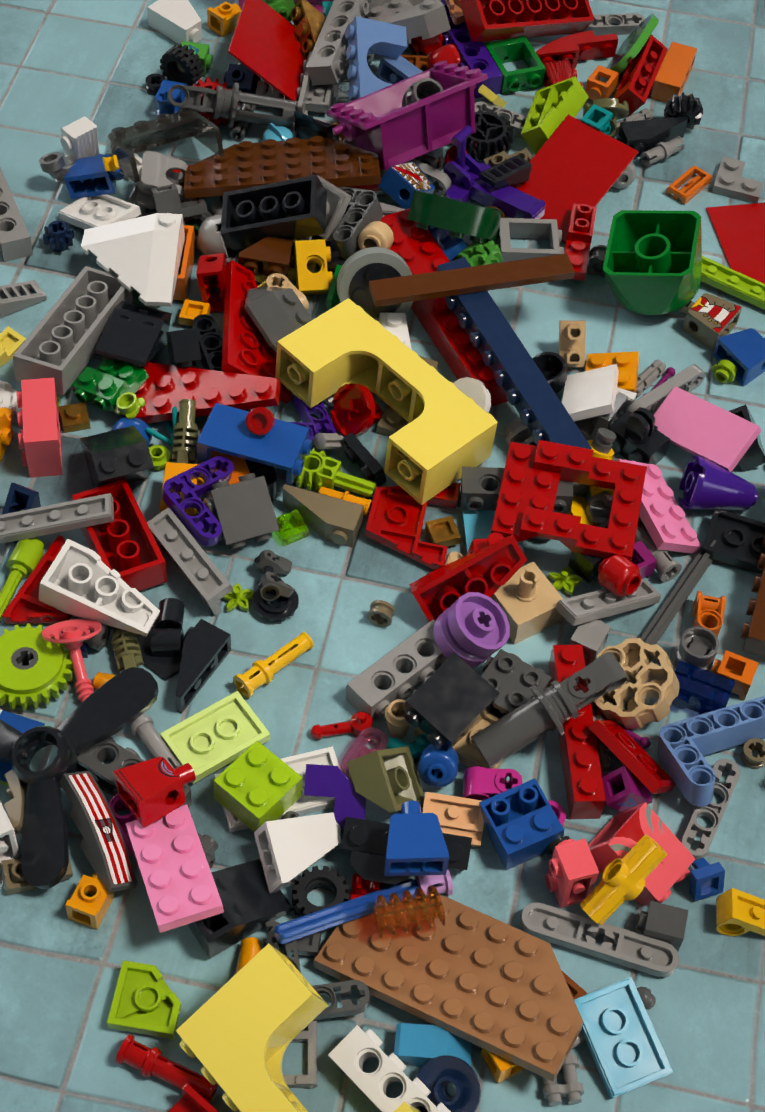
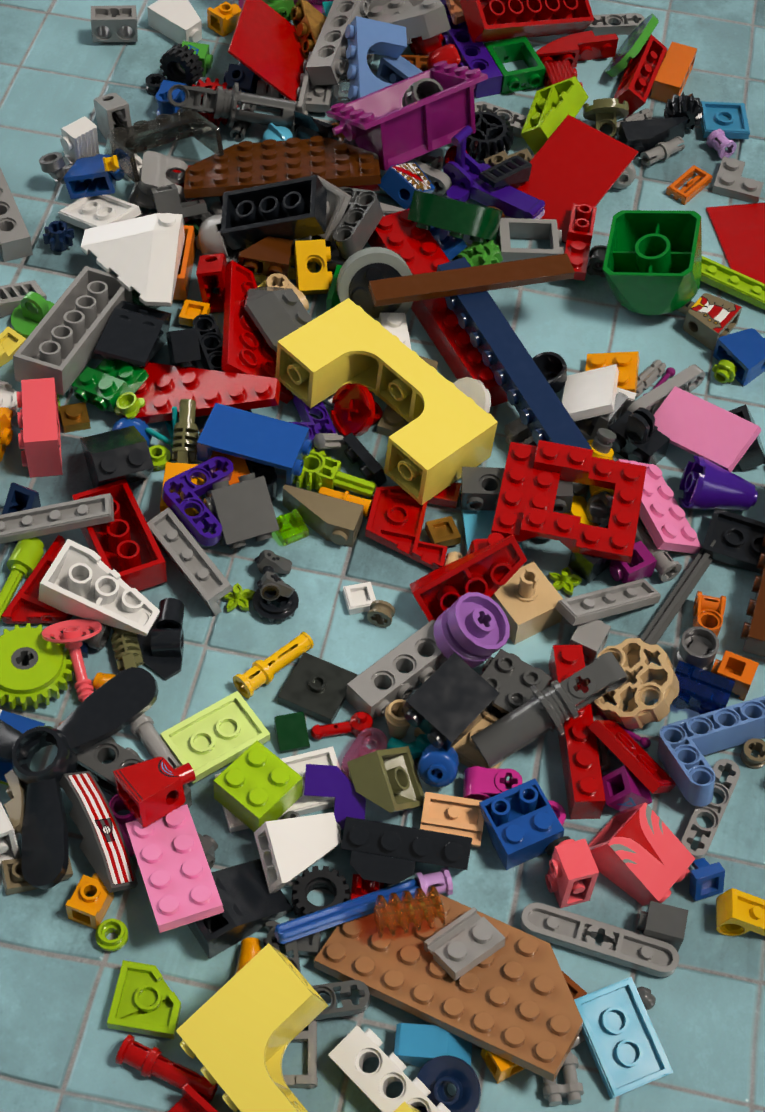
black slope [175,619,231,714] -> none
red tile [246,407,275,435] -> none
tan head [358,221,394,250] -> none
blue torso [384,800,449,876] -> none
light yellow tile [478,84,507,108] -> none
tan hips [558,320,586,367] -> none
yellow piece [580,834,668,925] -> none
teal brick [581,104,613,135] -> none
orange brick [585,65,619,100] -> none
red head [598,554,641,597] -> none
none -> bright green tile [11,291,54,339]
none -> light grey brick [91,5,138,43]
none -> light grey torso [94,93,134,150]
none -> lime plate [95,918,128,952]
none -> dark green slope [274,712,310,753]
none -> pearl dark grey plate [278,652,357,724]
none -> white tile [343,582,376,615]
none -> light grey plate [424,907,506,981]
none -> dark azure plate [700,101,750,139]
none -> lavender bush [706,129,737,159]

